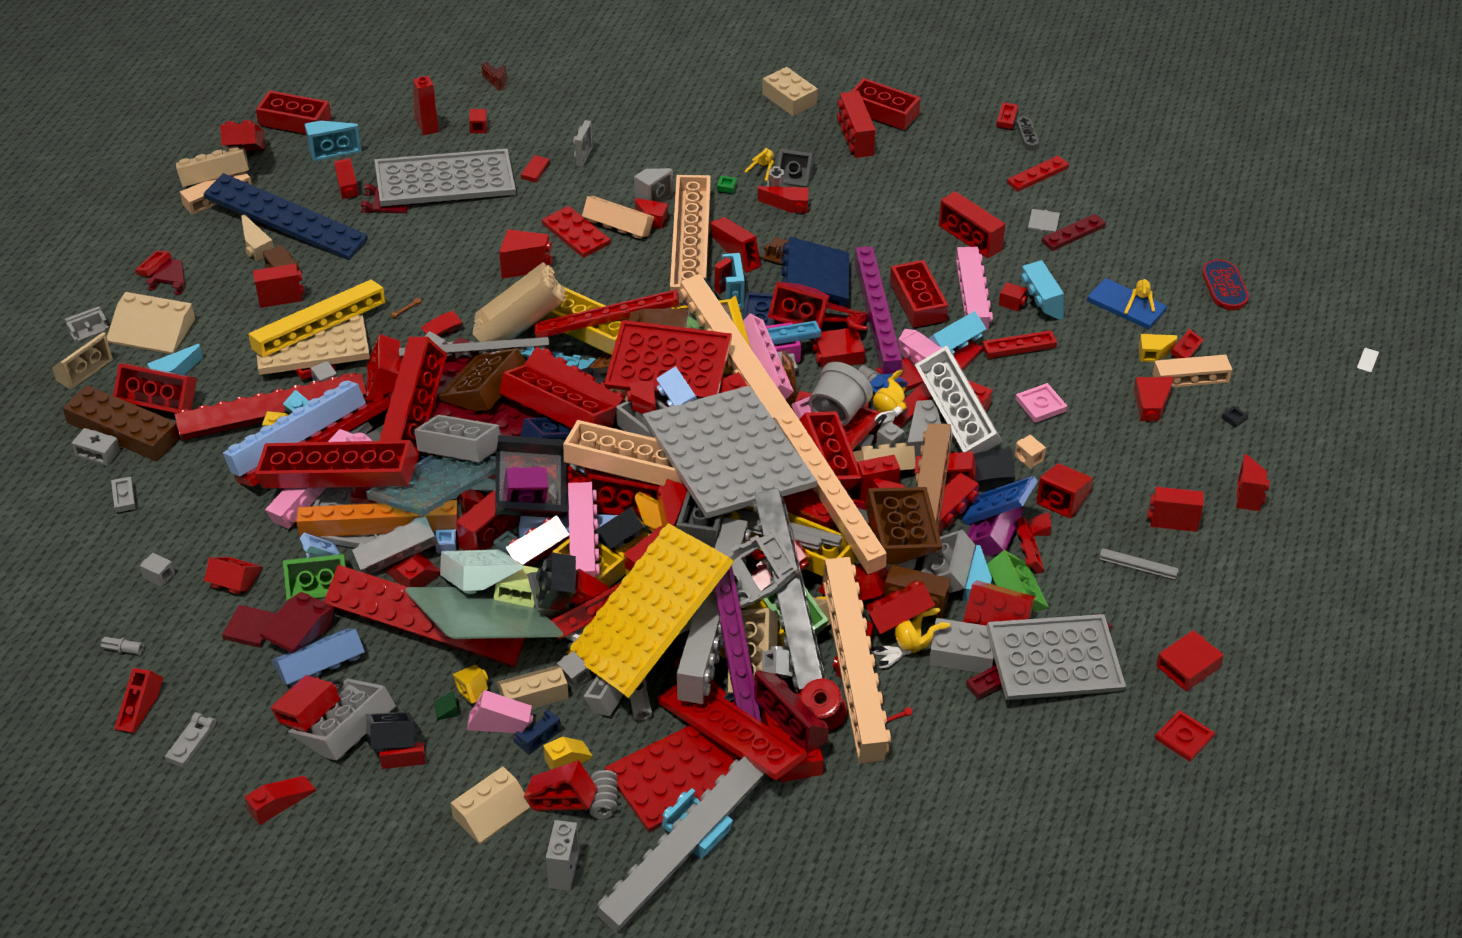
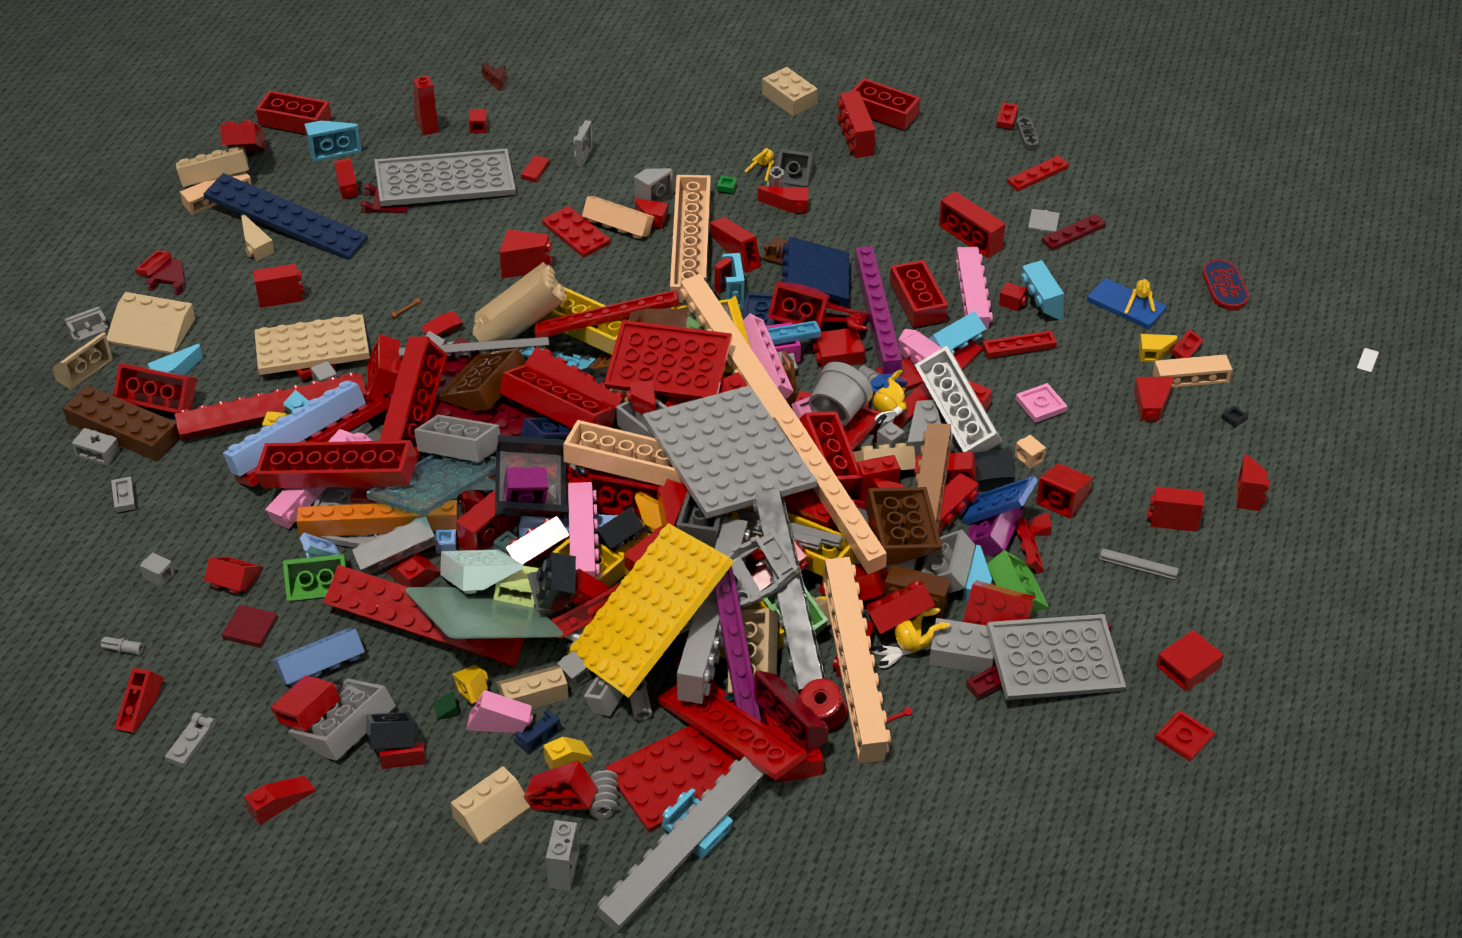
yellow brick [248,279,385,357] -> none
dark red slope [260,592,334,653] -> none
reddish brown brick [263,245,299,271] -> none
light blue brick [656,366,697,407] -> none
light grey brick [762,646,792,679] -> none

